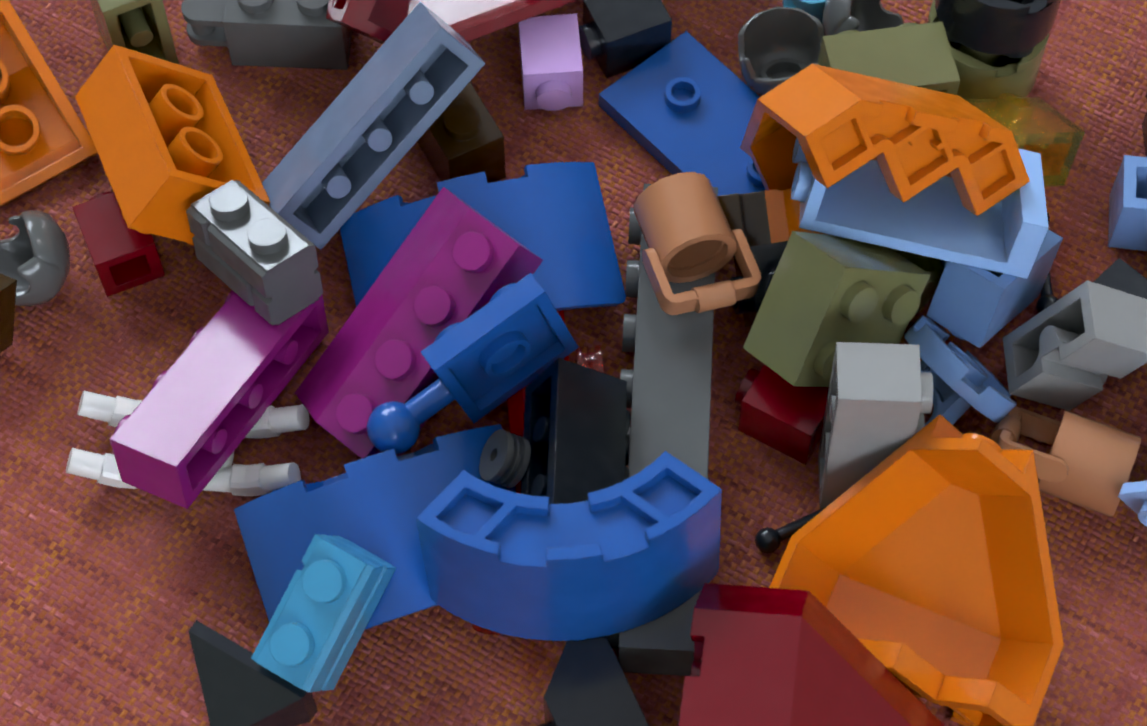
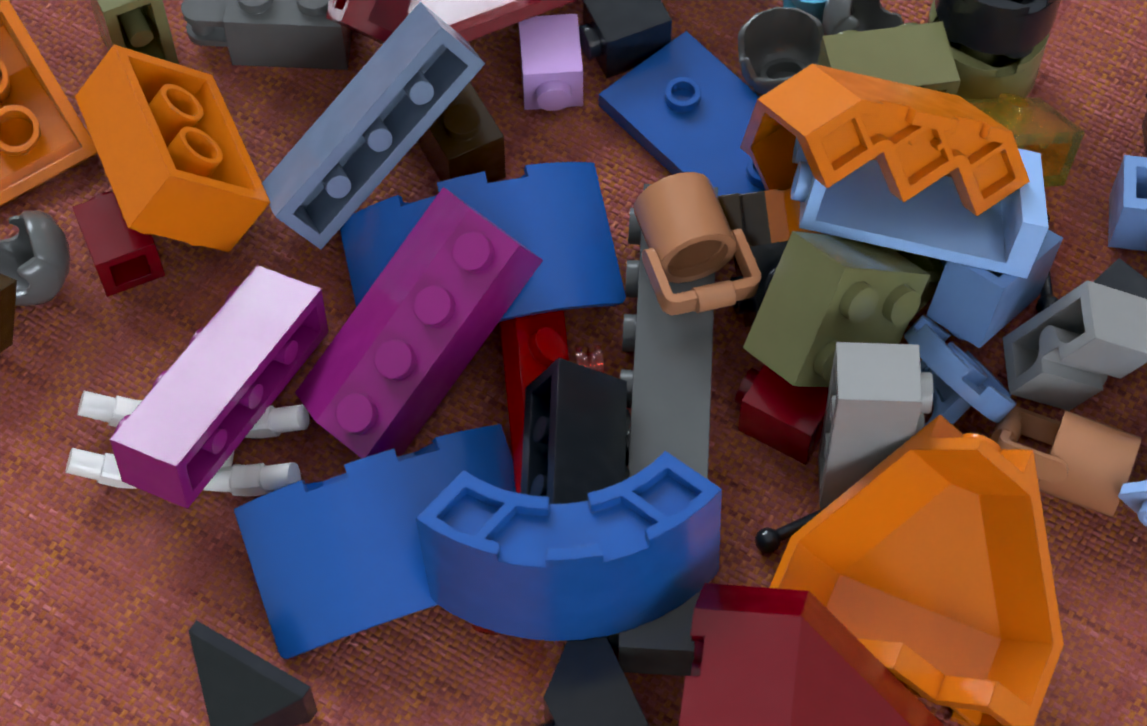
dark grey brick [186,180,323,325] -> none
dark azure brick [251,534,396,693] -> none
blue plate [367,273,579,454] -> none
dark grey piece [479,429,531,488] -> none

